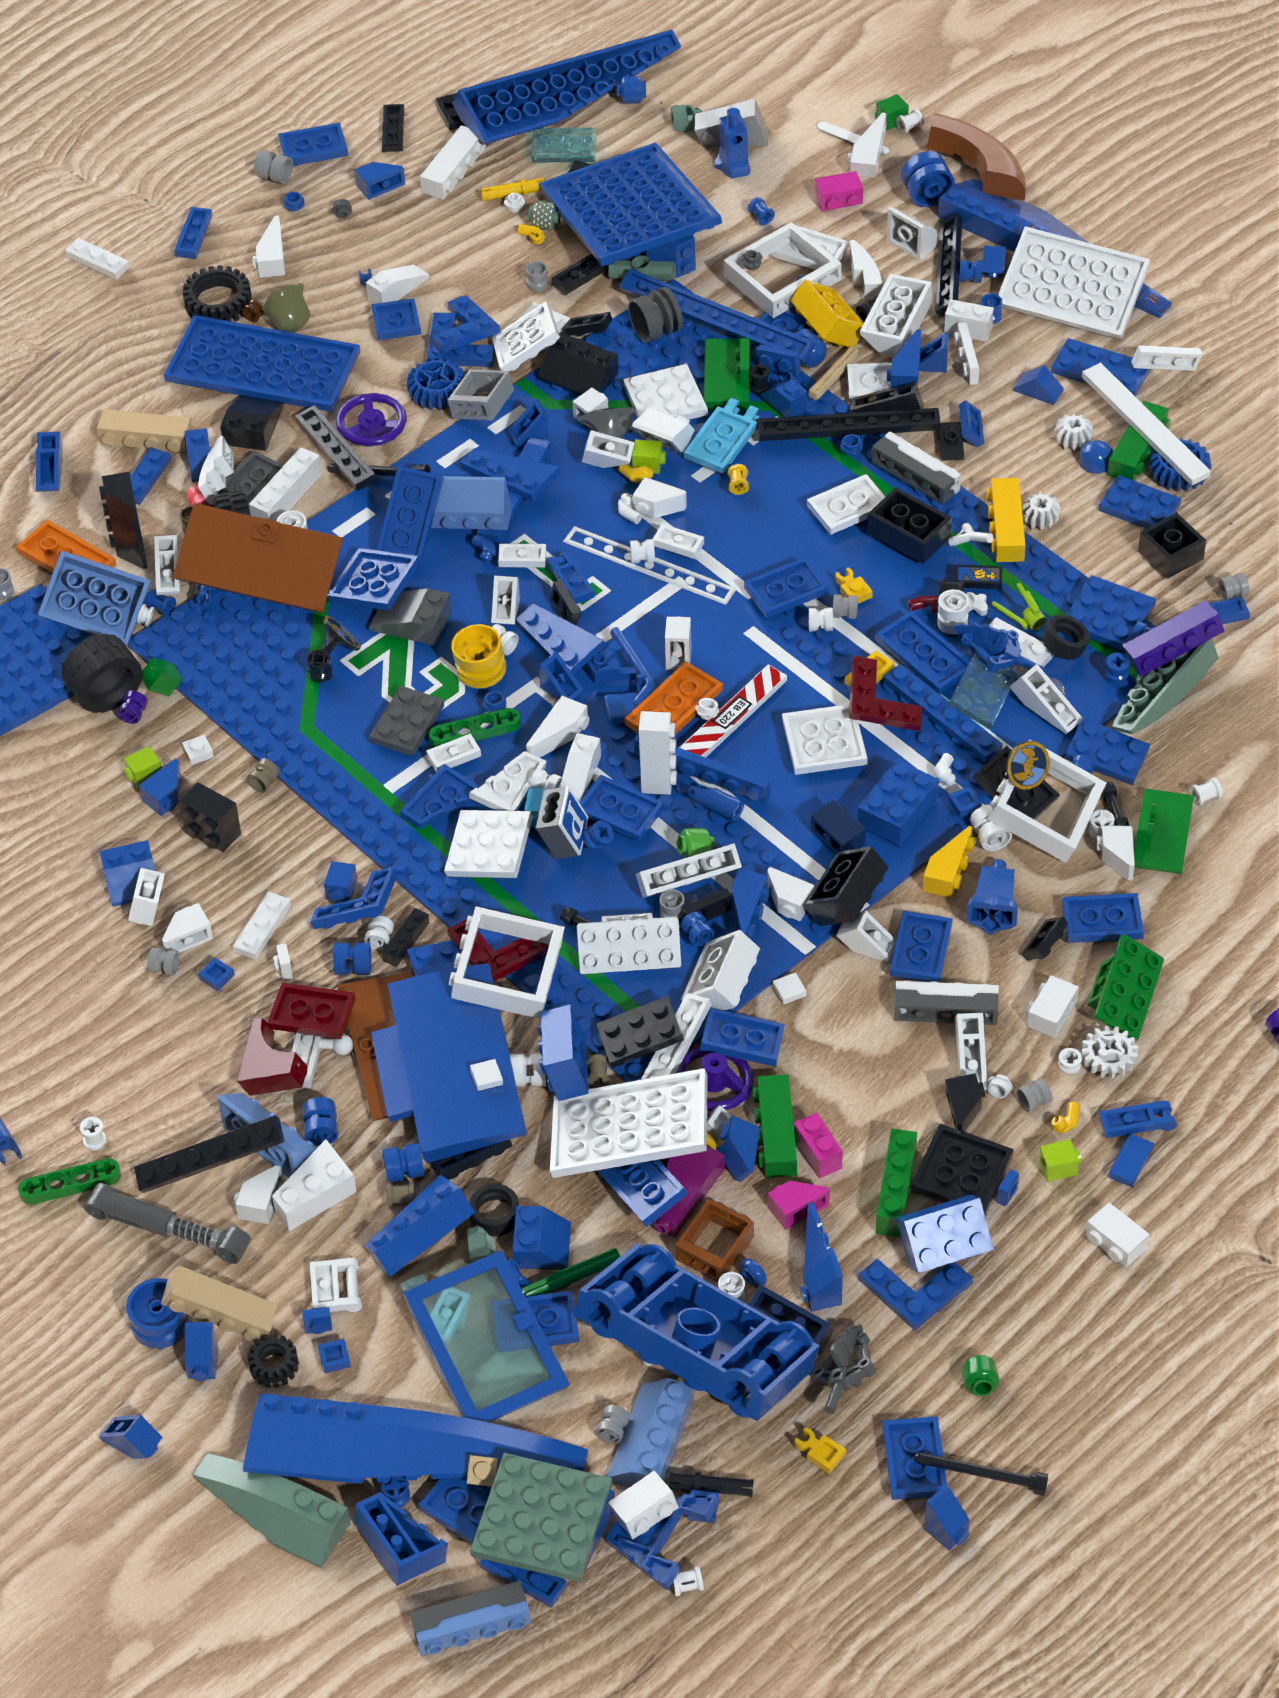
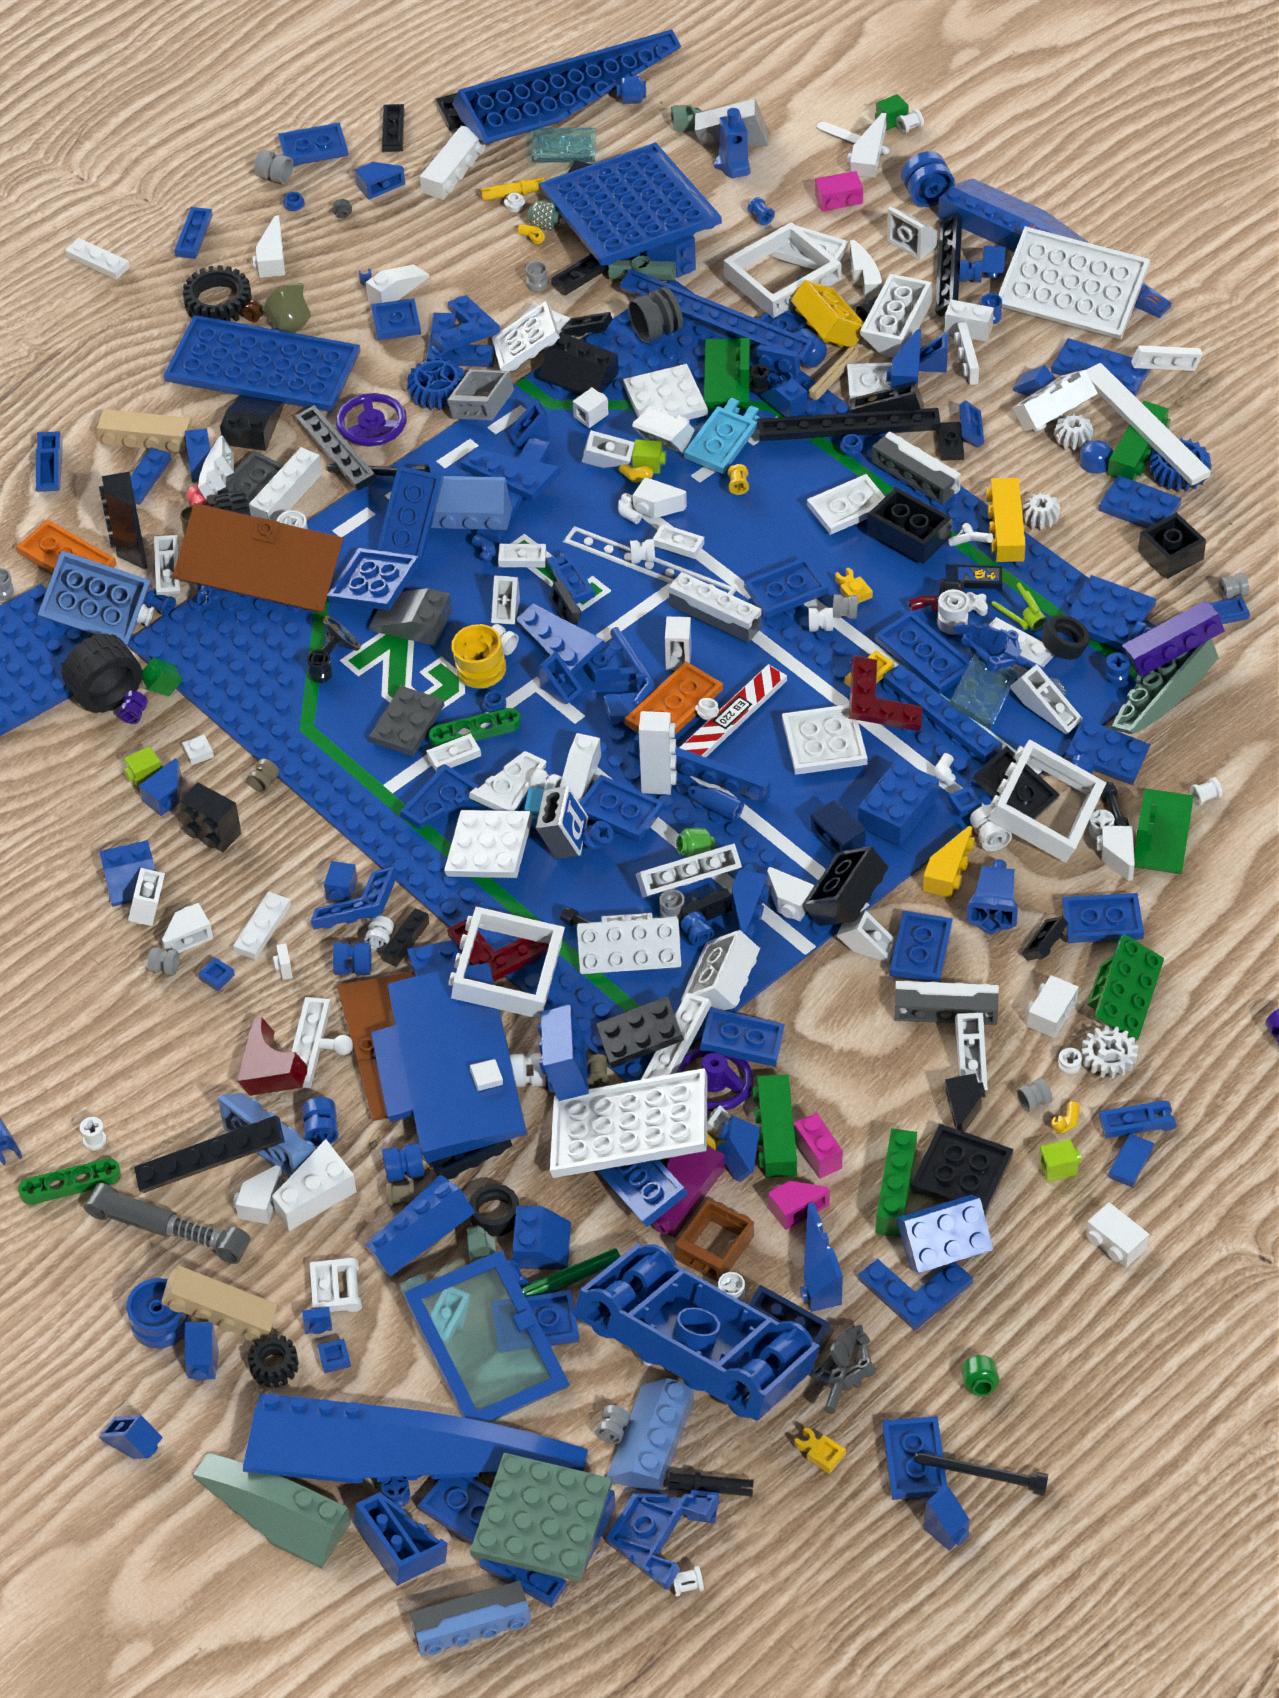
dark red plate [267,982,356,1039] -> none
tan plate [466,1455,498,1487] -> none
white slope [526,696,589,758] -> none
dark grey hat [578,407,636,439] -> none
white brick [608,1471,679,1540] -> none
blue piece [739,1258,767,1288] -> none
dark grey plate [741,250,763,270] -> none
white tile [773,972,806,1005] -> none
dark orange brick [927,113,1026,201] -> none
white plate [988,1075,1013,1099] -> none
blue tile [997,1169,1019,1206] -> none
shield [1005,741,1050,789] -> none
none -> white piece [669,572,761,643]
none -> white wedge [1012,370,1098,432]

